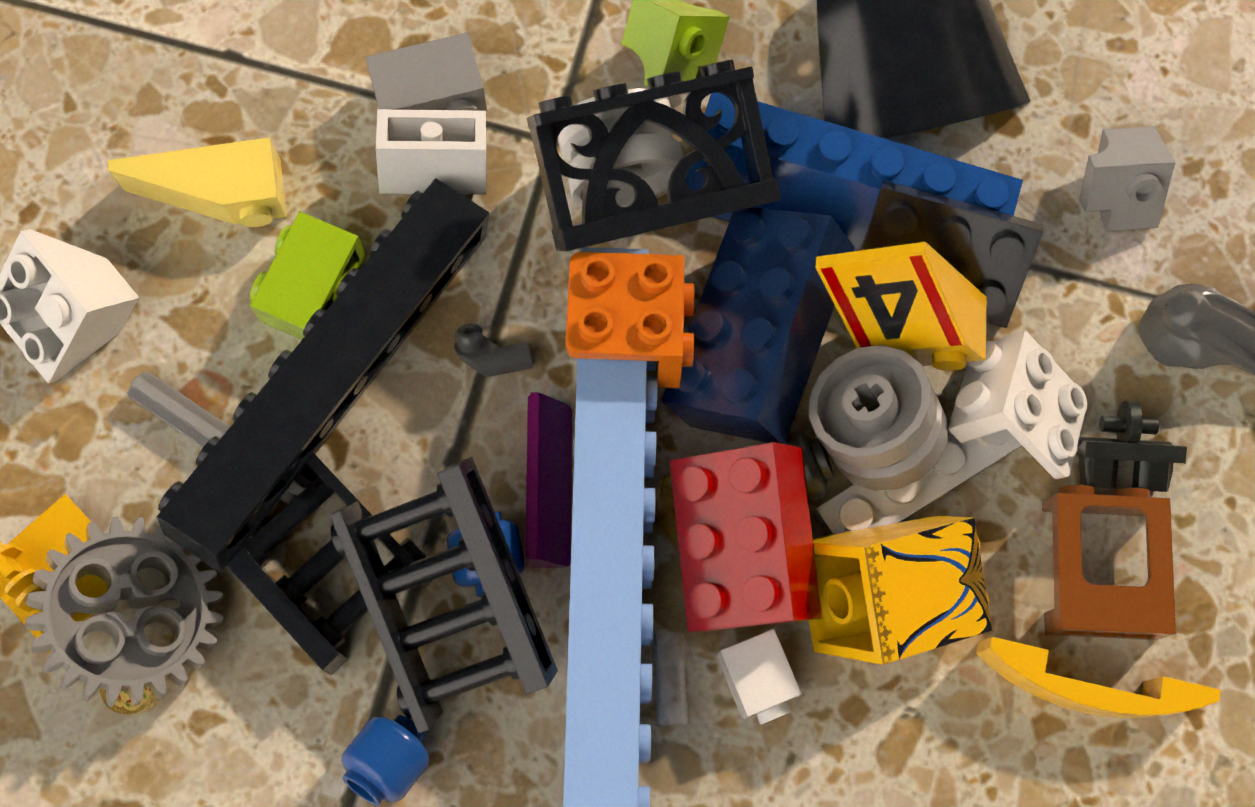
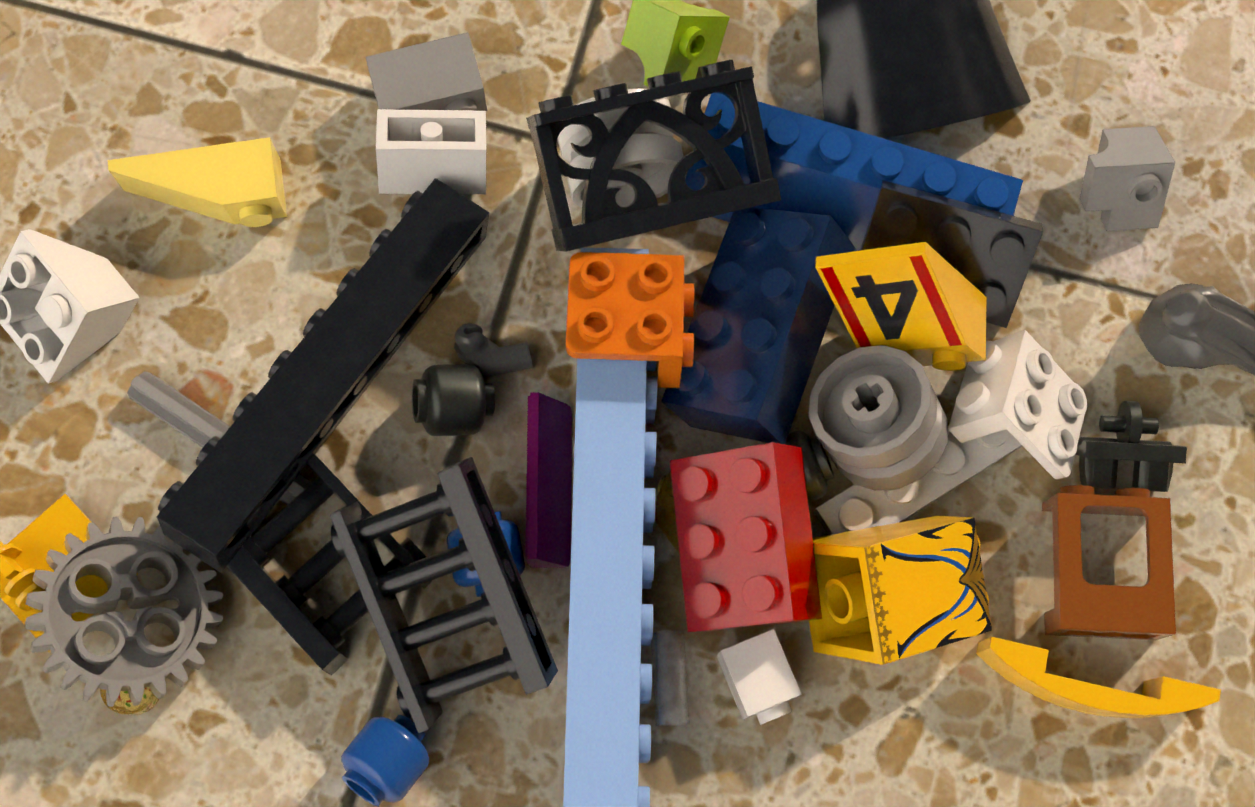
lime brick [249,211,366,340] -> none
none -> pearl dark grey head [412,364,495,436]

